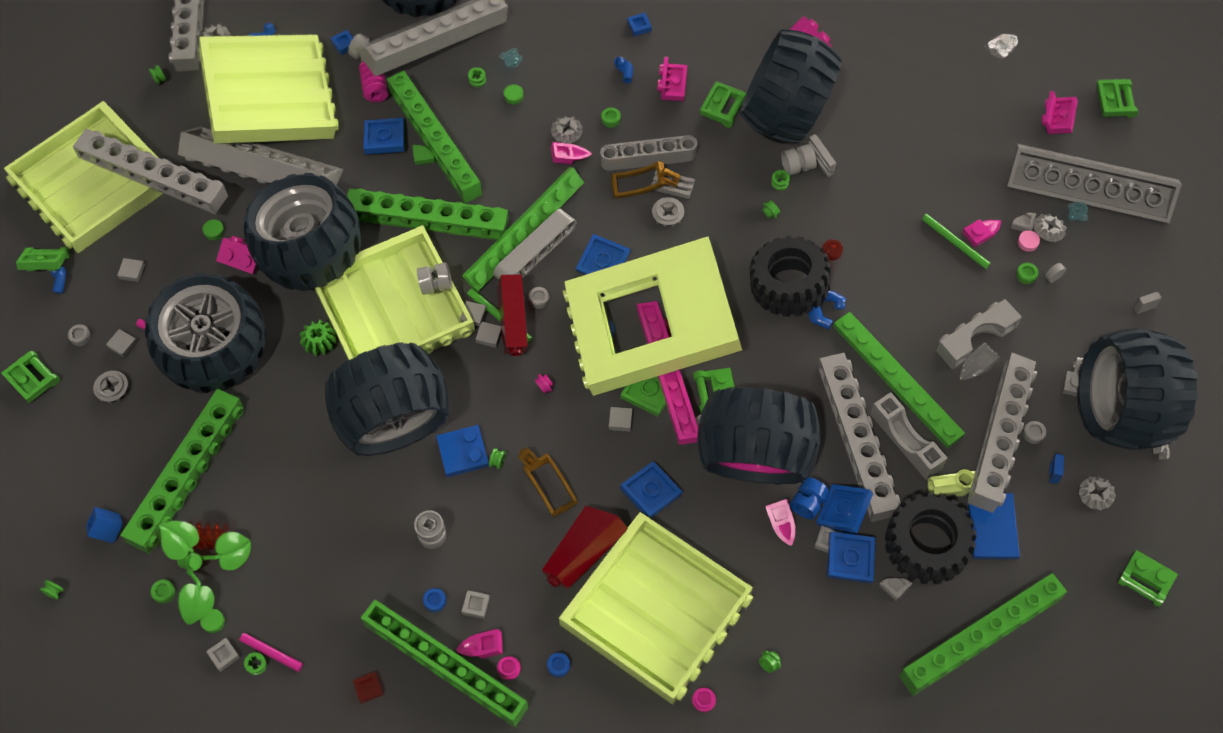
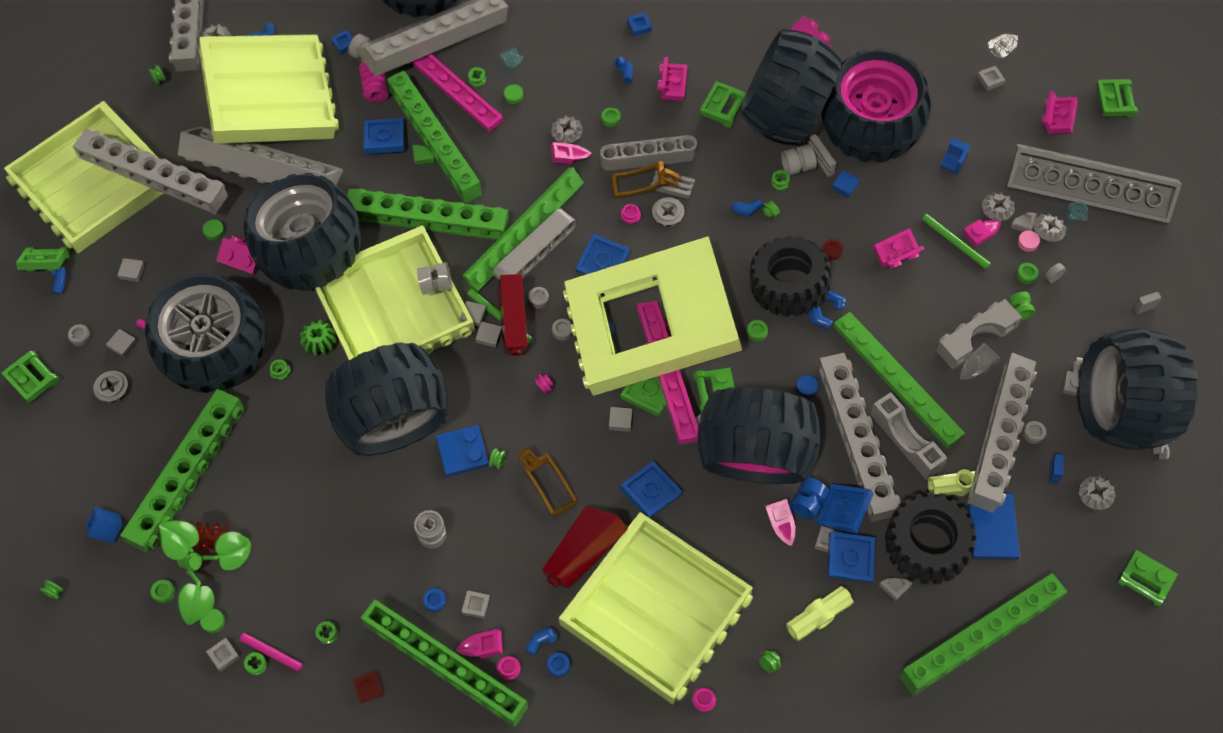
none -> bright green plate [270,360,291,380]
none -> bright green bush [315,621,338,644]
none -> dark pink plate [398,28,504,132]
none -> blue arm [525,627,558,656]
none -> light grey tile [552,319,573,341]
none -> dark pink plate [621,204,641,224]
none -> blue arm [731,199,763,217]
none -> bright green tile [747,320,768,342]
none -> yellowish green piece [786,586,854,641]
none -> blue tile [796,375,818,398]
none -> black wheel [821,48,931,163]
none -> blue tile [832,171,860,198]
none -> dark pink bracket [872,228,924,269]
none -> blue panel [940,138,971,175]
none -> light grey tile [977,66,1005,91]
none -> light grey gear [982,192,1015,221]
none -> bright green wheel [1009,292,1035,320]

